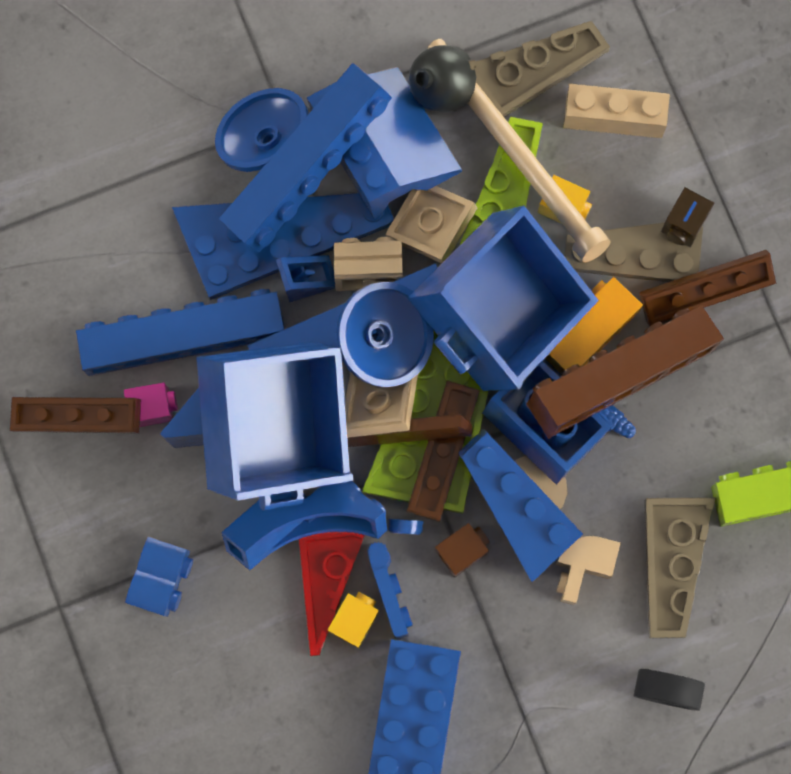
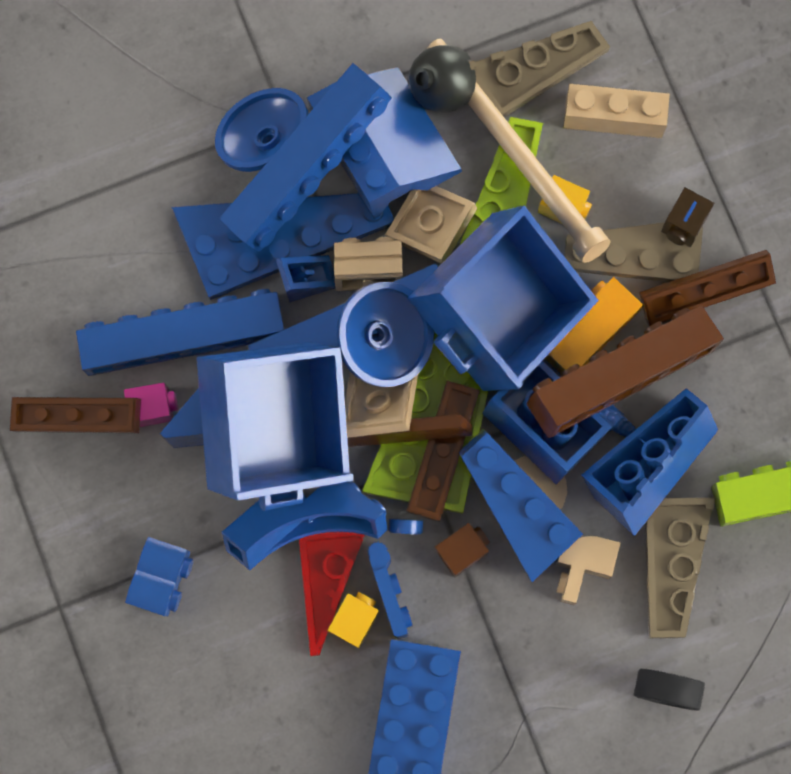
none -> blue wedge [581,388,718,536]

